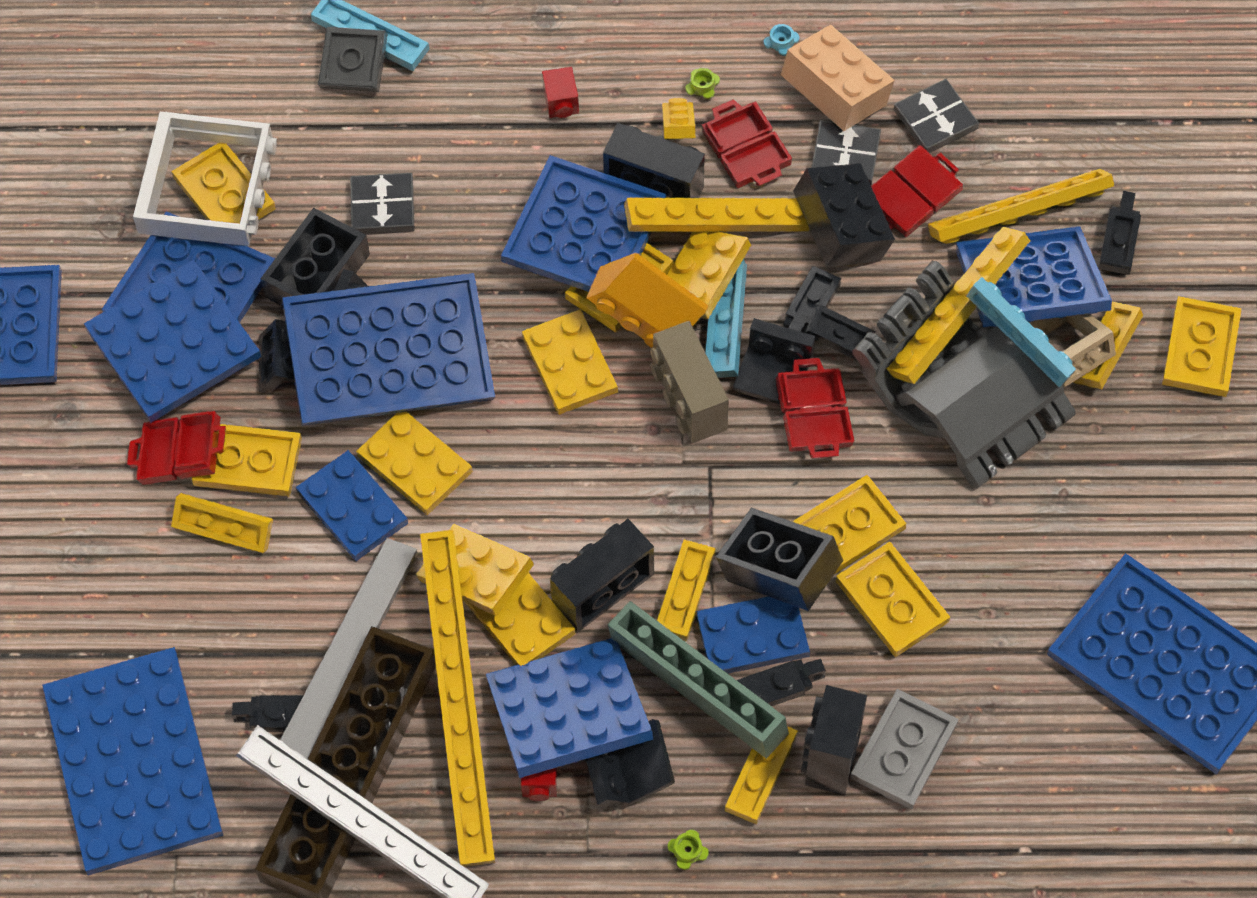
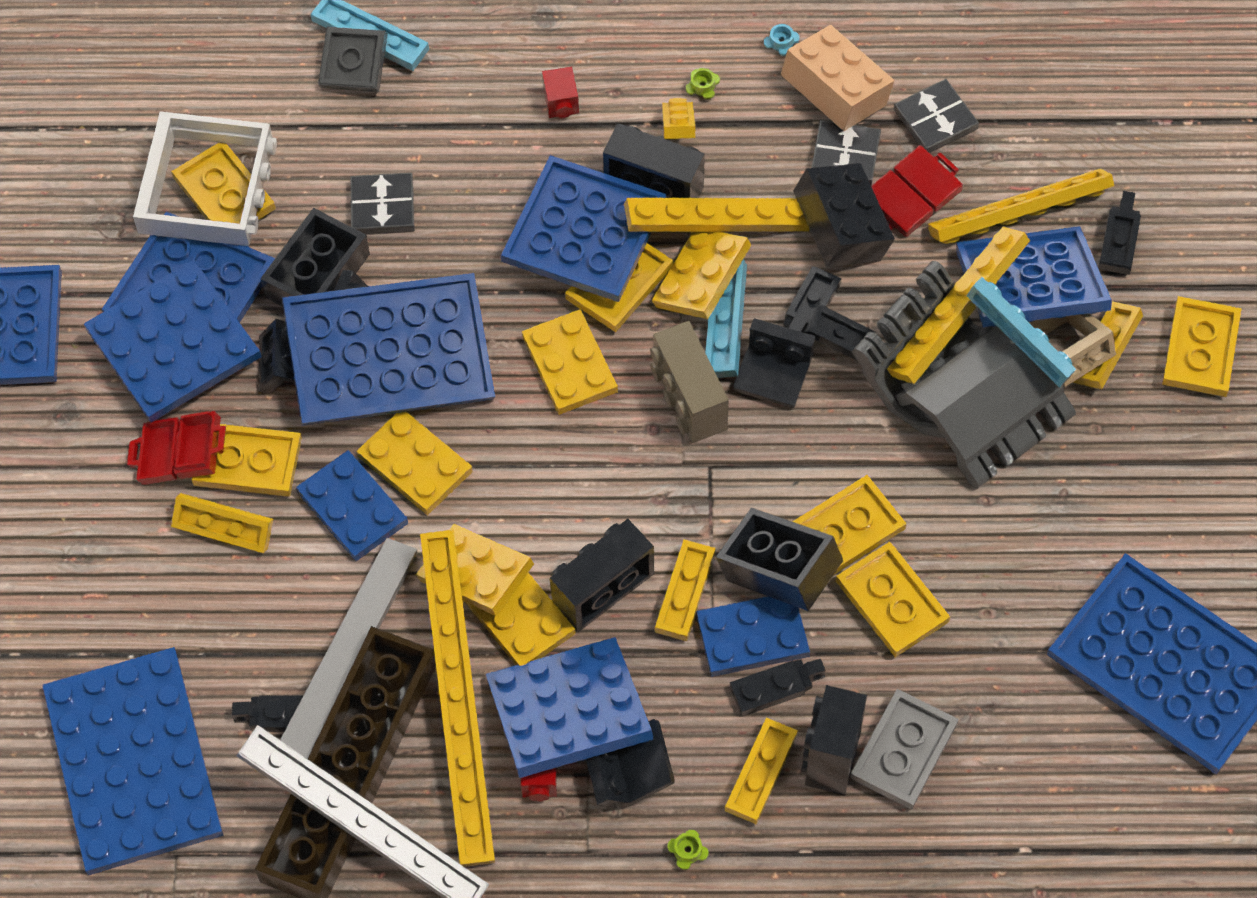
light orange slope [586,253,709,348] -> none
sand green brick [608,601,789,759] -> none
red piece [702,99,792,188] -> none
red piece [776,358,855,459] -> none

